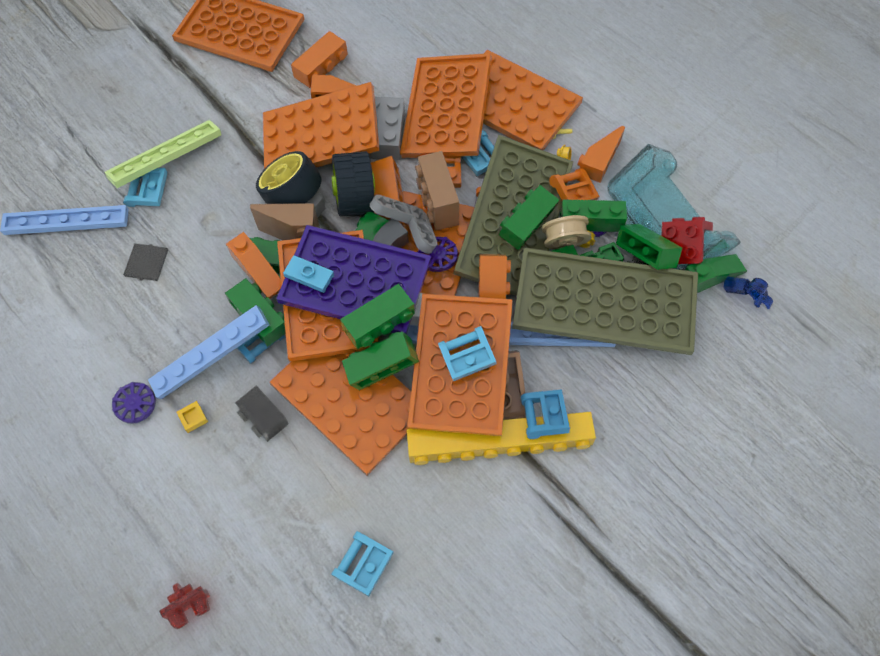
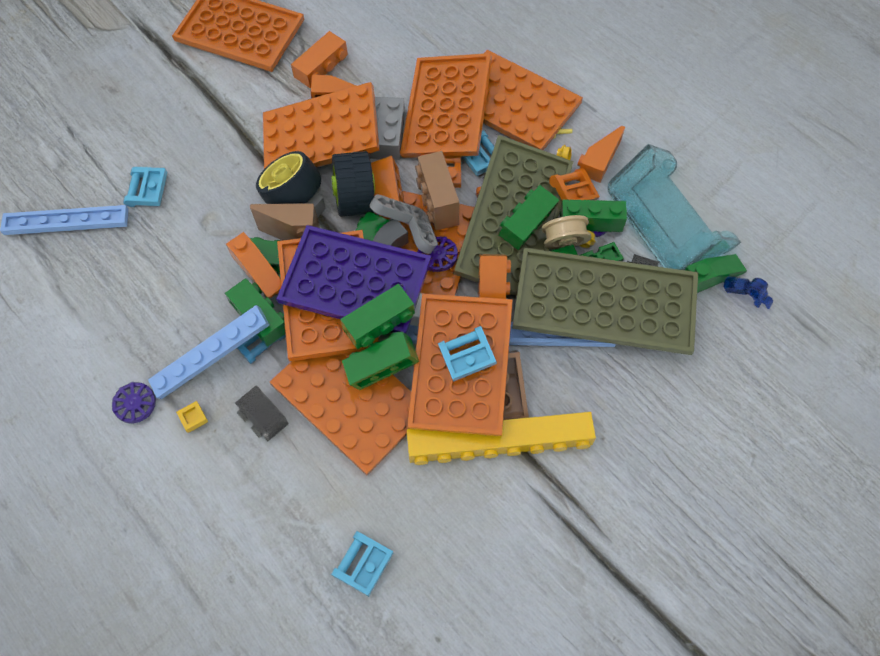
yellowish green plate [105,120,221,188] -> none
clear smoke piece [123,243,168,281] -> none
clear red hips [159,583,210,630] -> none
medium azure plate [283,255,334,293] -> none
dark azure plate [521,389,570,439] -> none
green brick [616,224,682,270] -> none
red bracket [662,217,713,264] -> none

